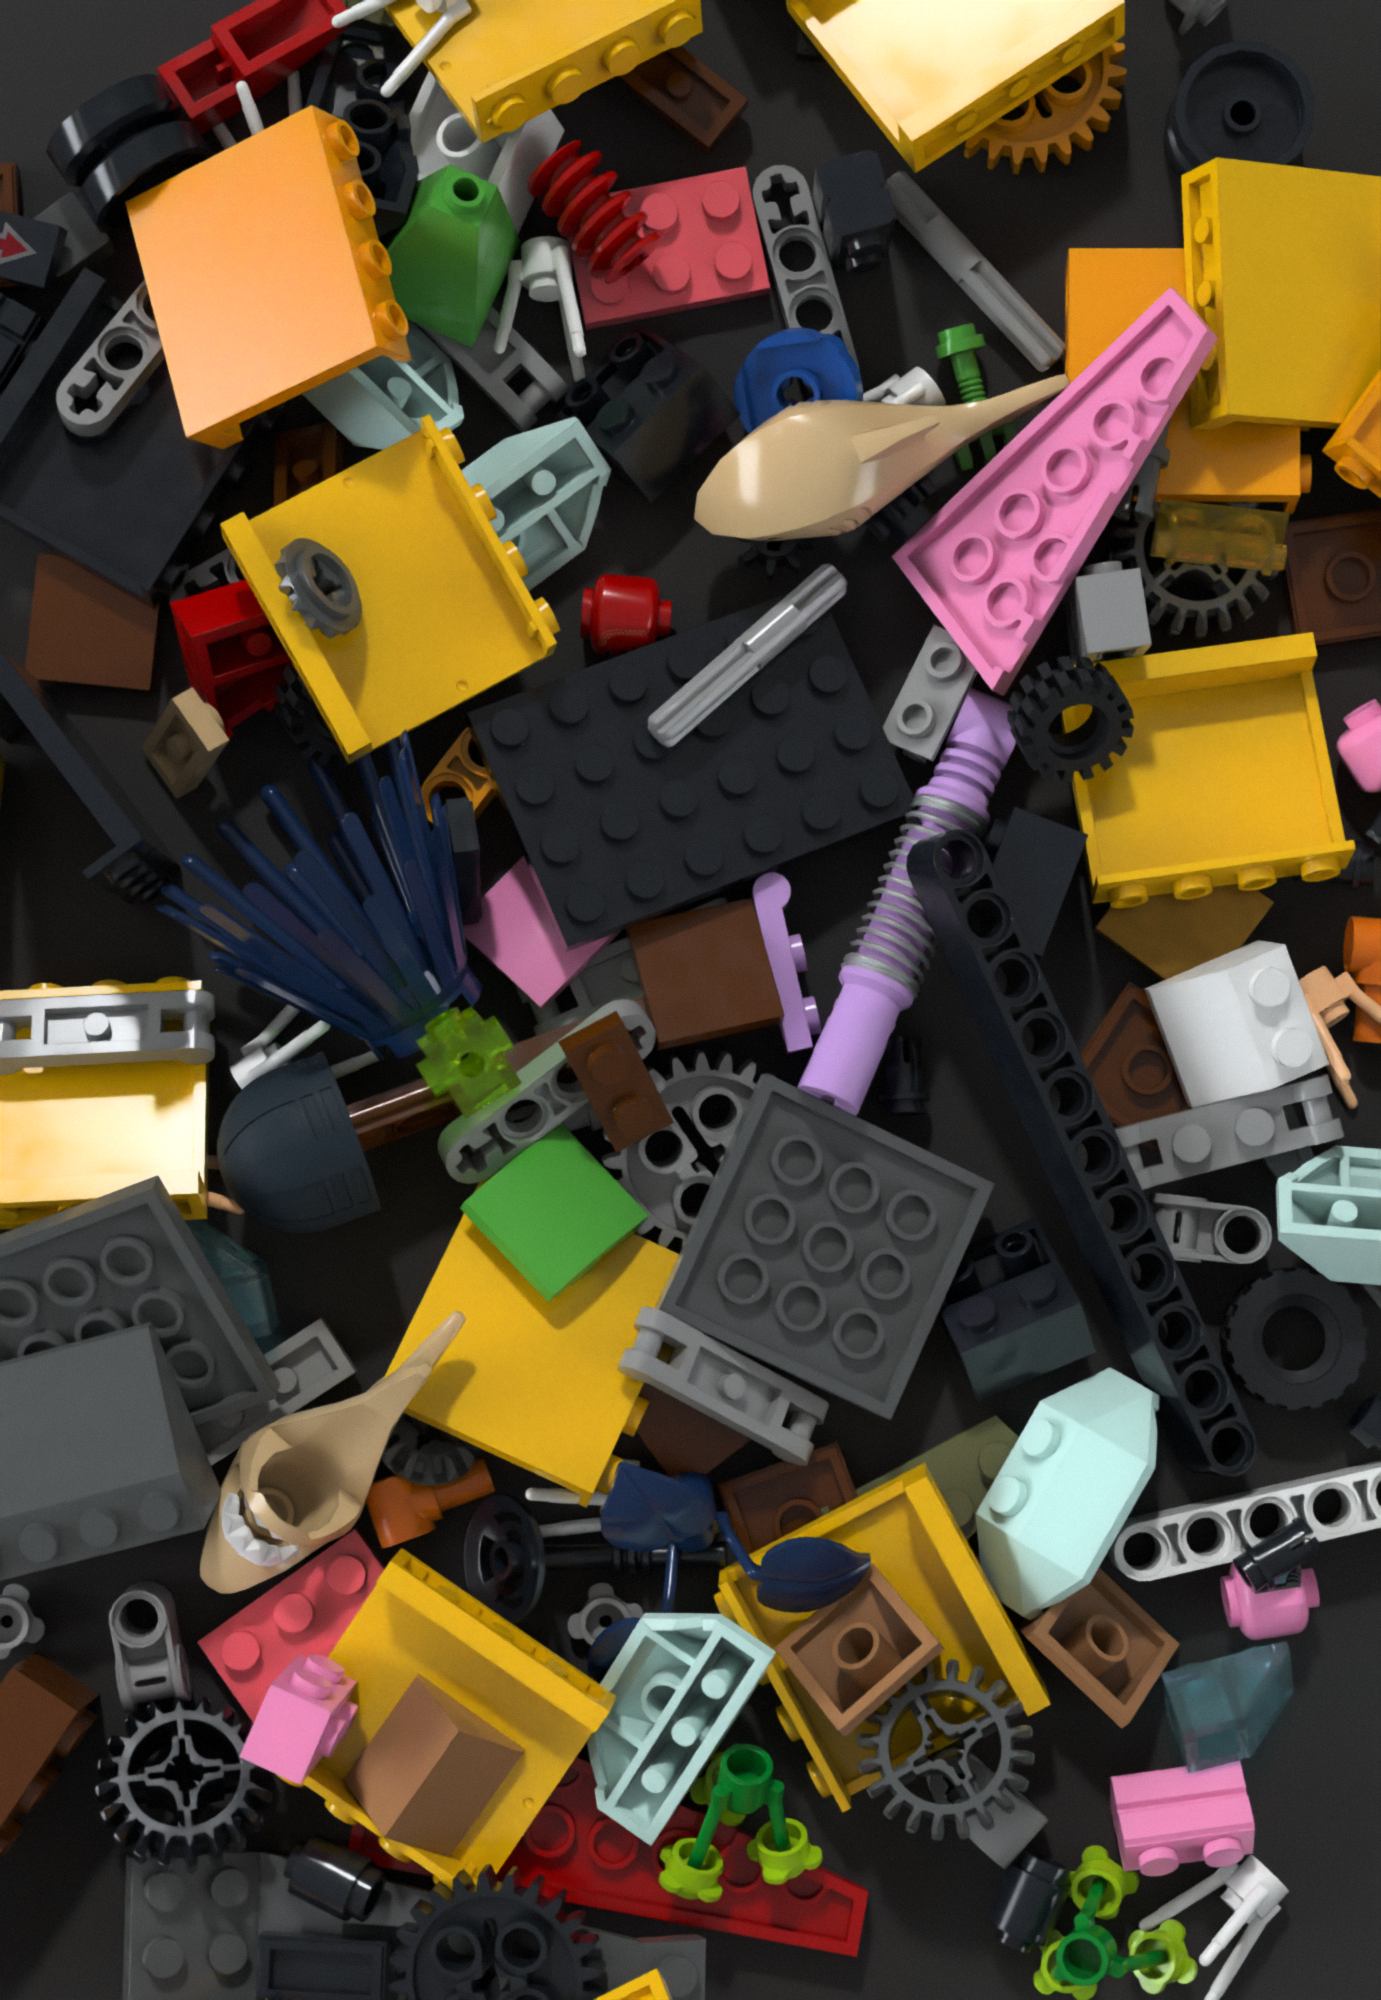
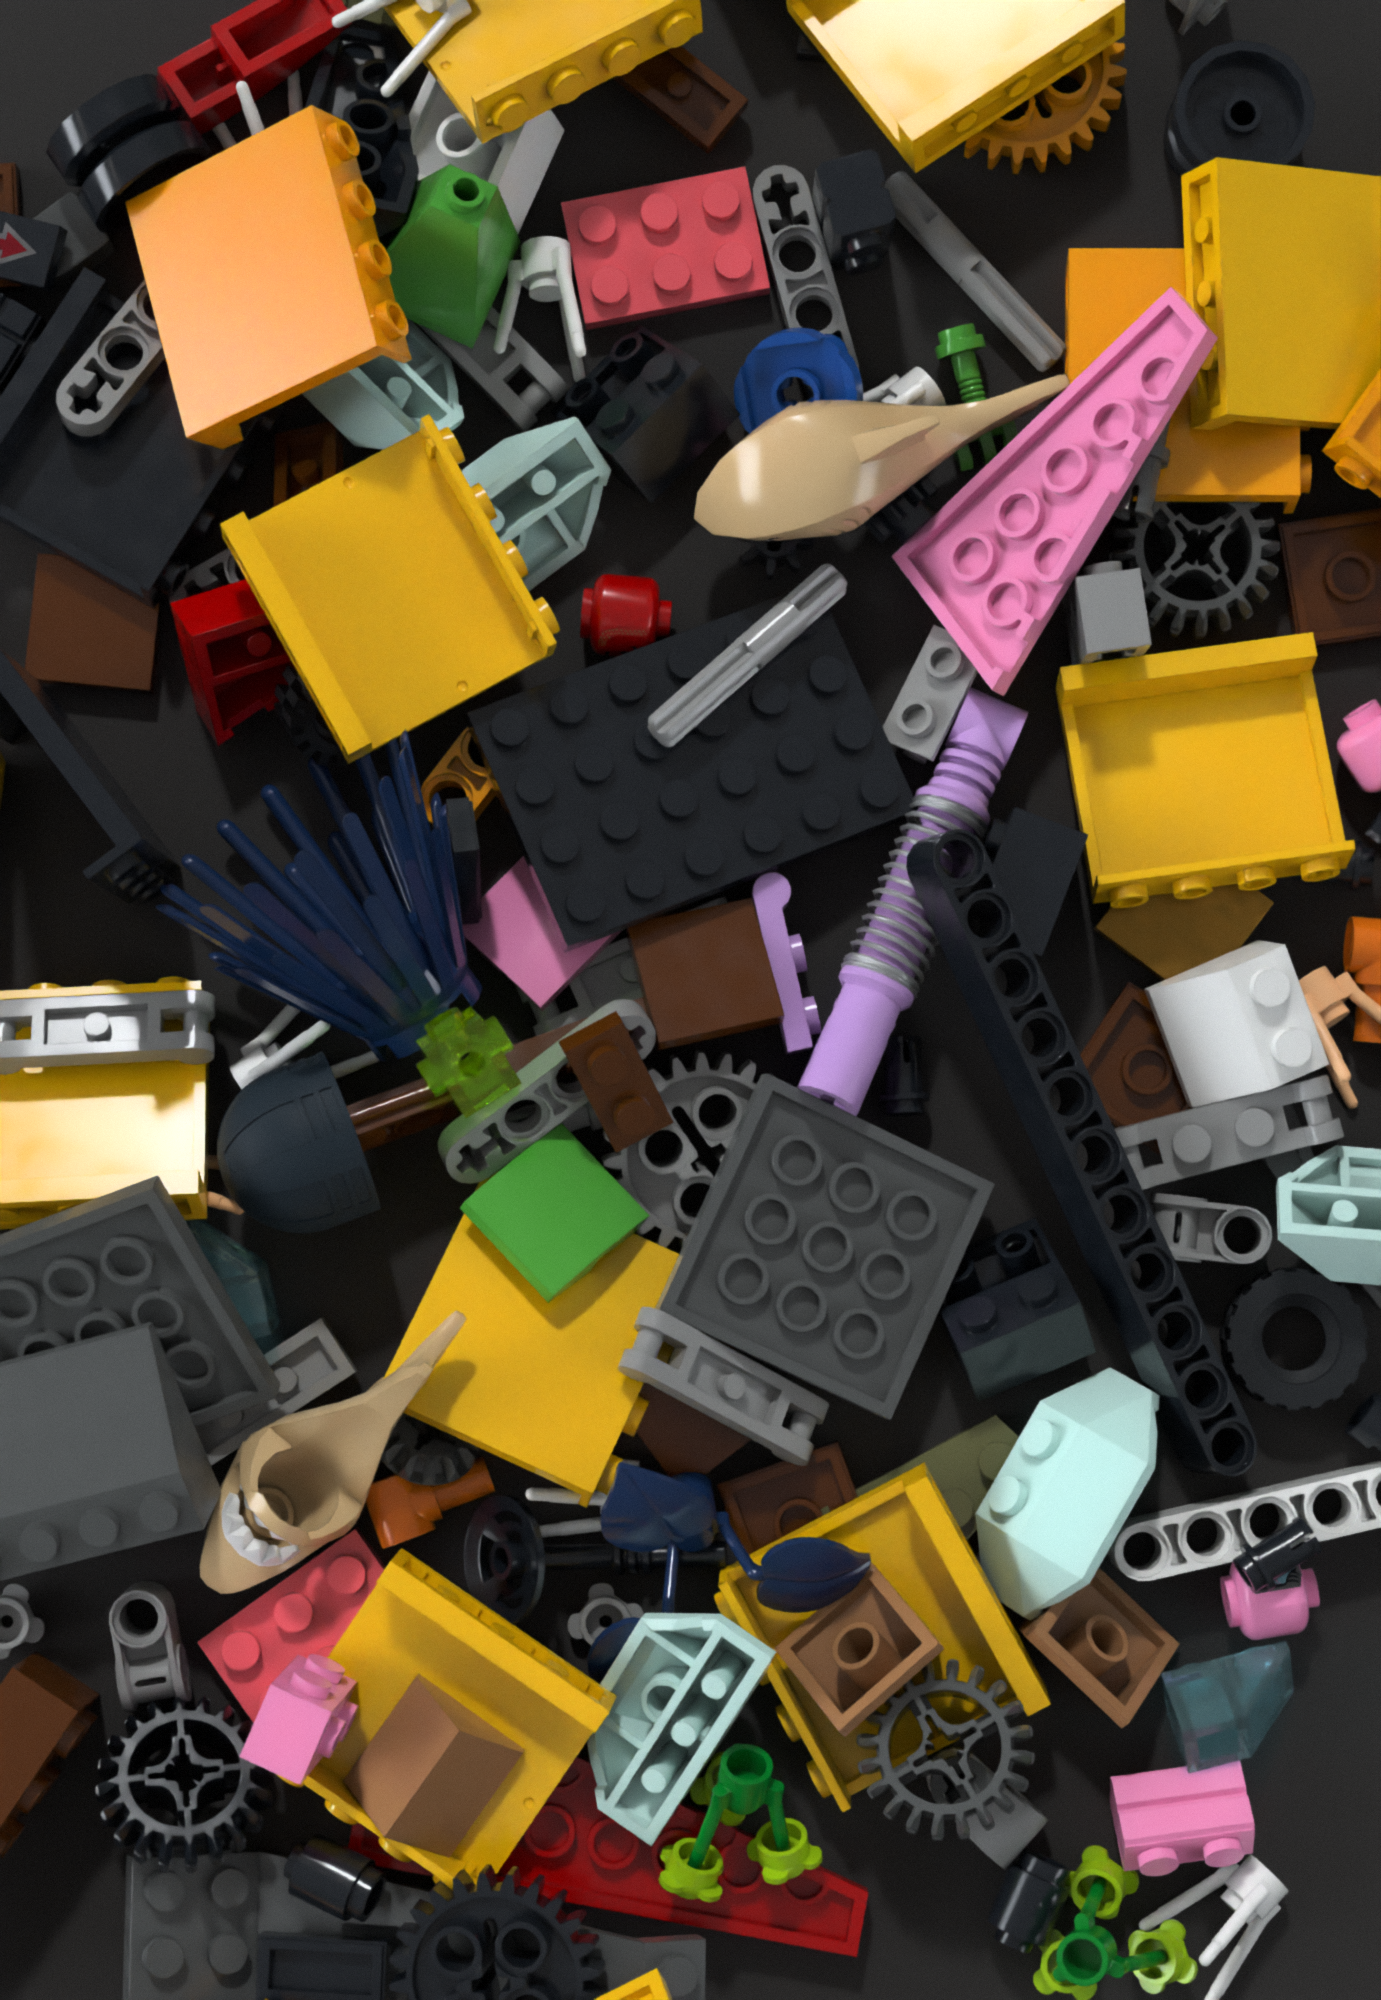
tan plate [141,687,229,799] -> none
dark grey gear [274,538,362,639] -> none
red piece [526,140,663,284] -> none
black tyre [1007,656,1134,782] -> none
clear yellow hinge [1150,499,1289,576] -> none

